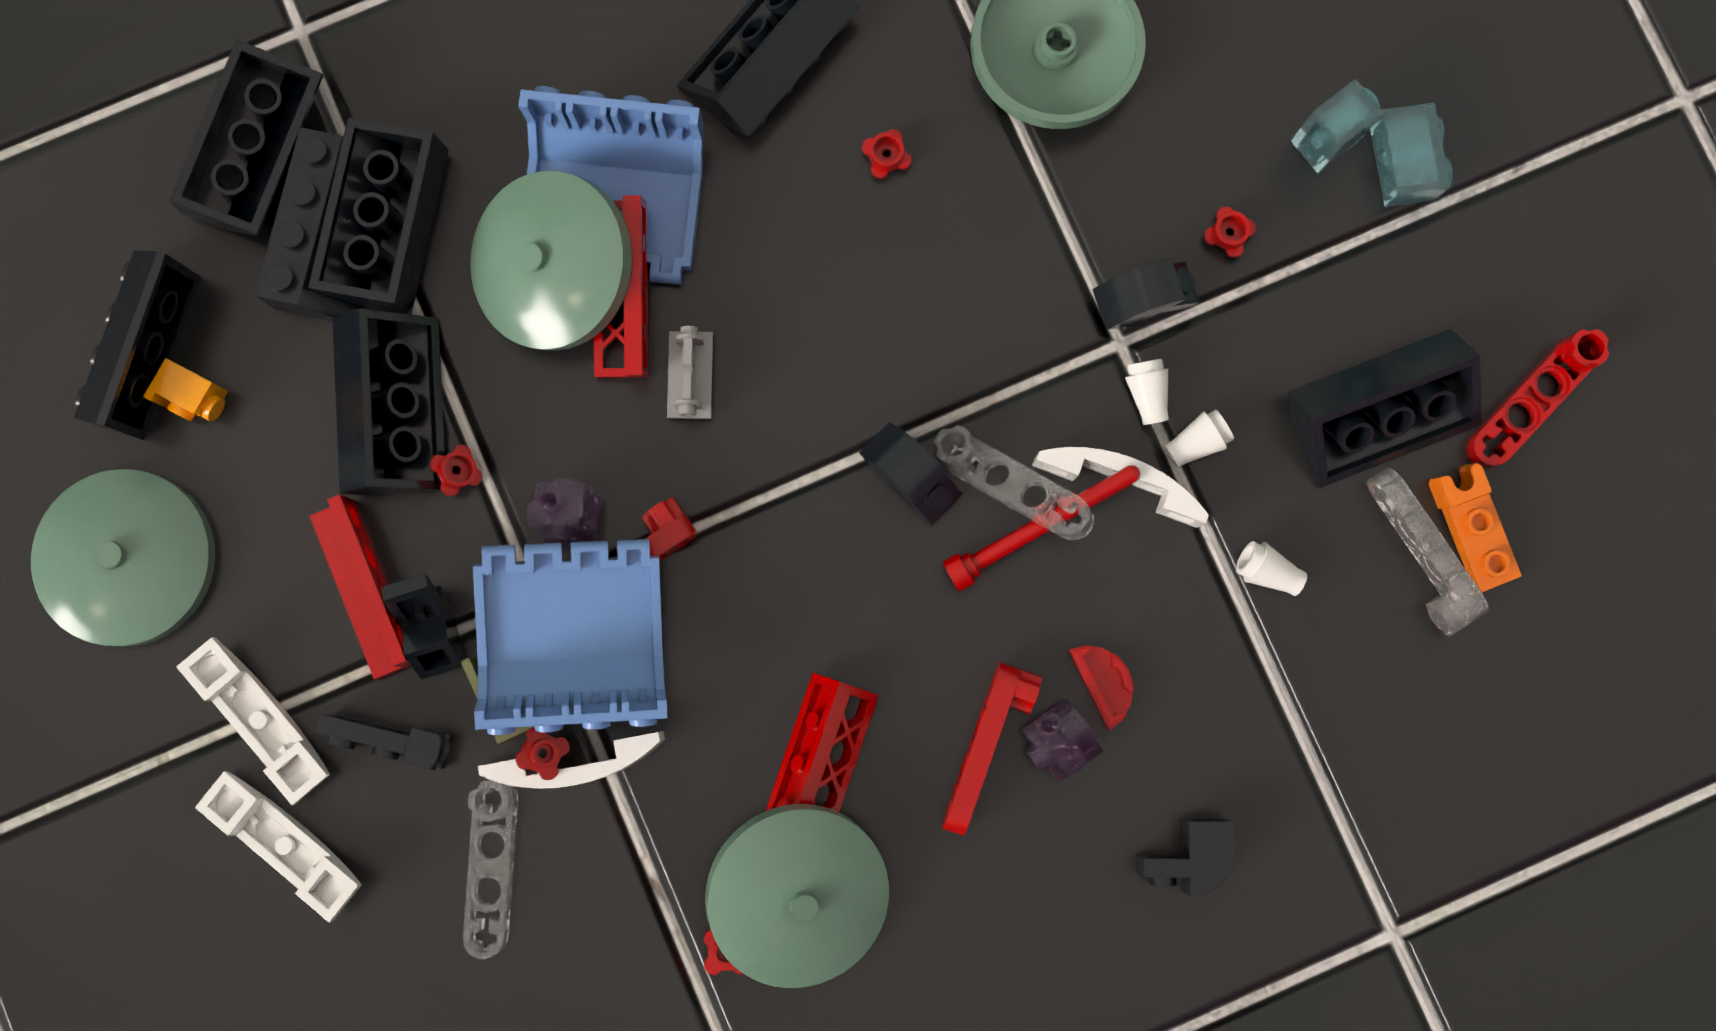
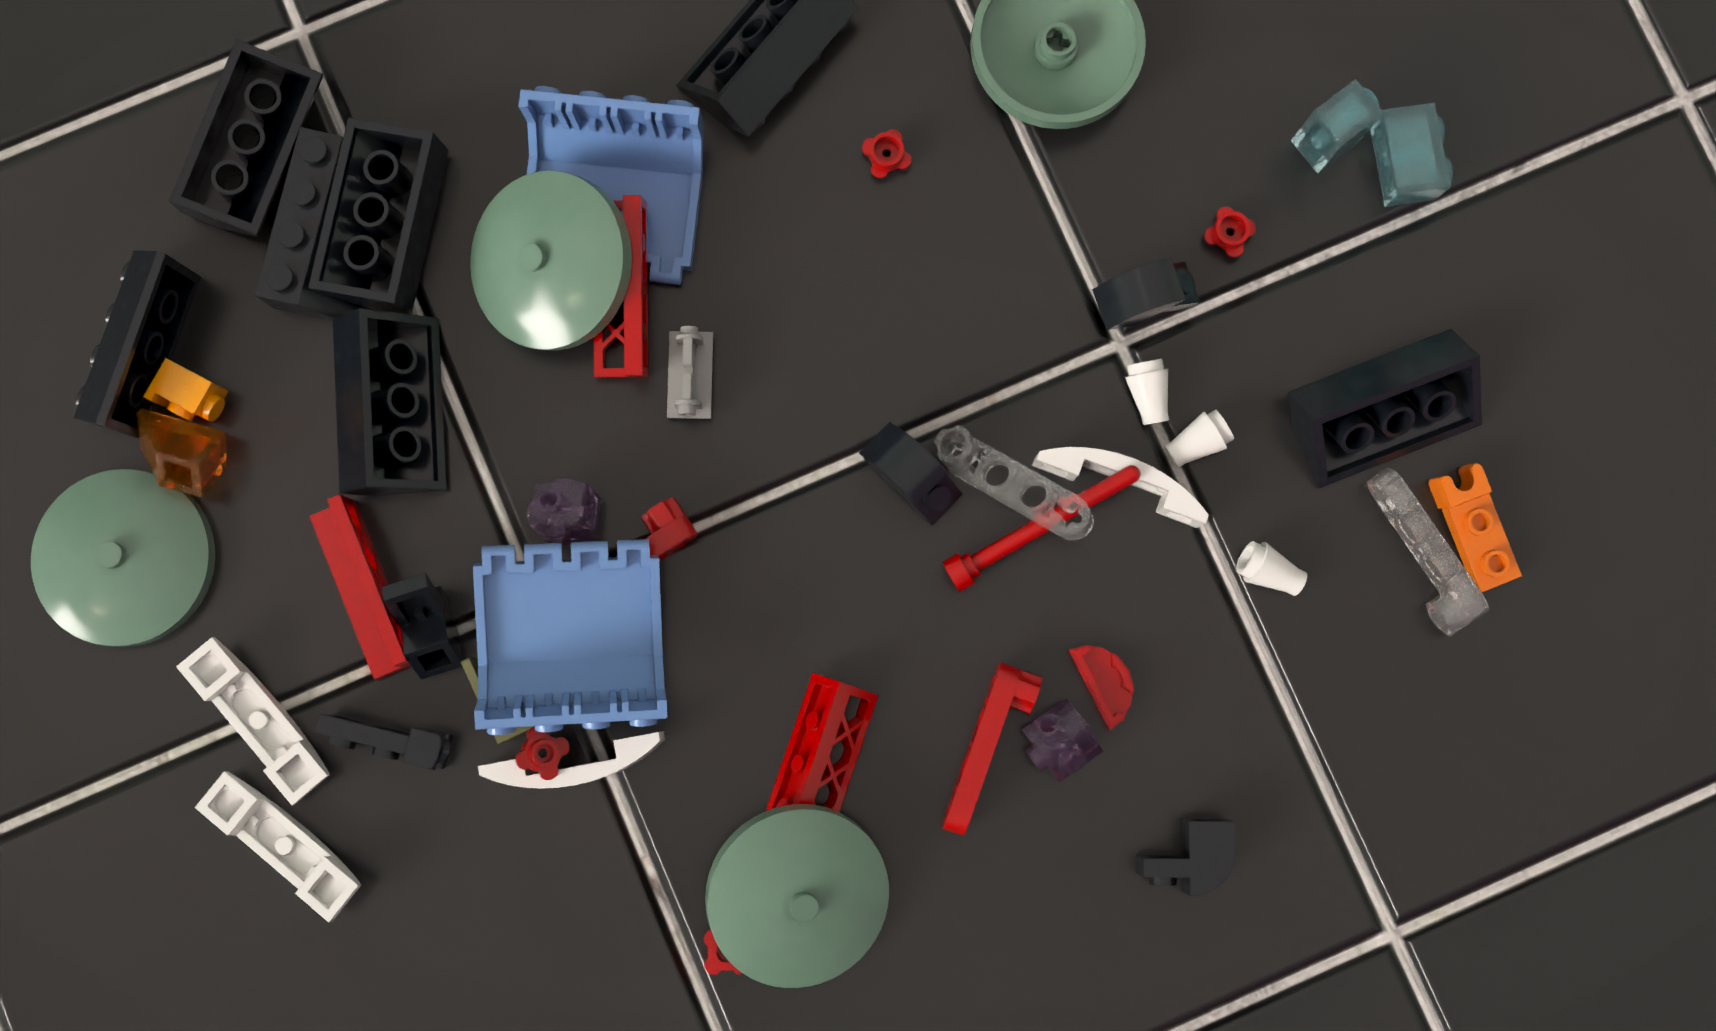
red plate [430,445,482,496] -> none
clear beam [463,780,518,960] -> none
red beam [1466,329,1610,469] -> none
none -> clear orange slope [136,408,228,498]

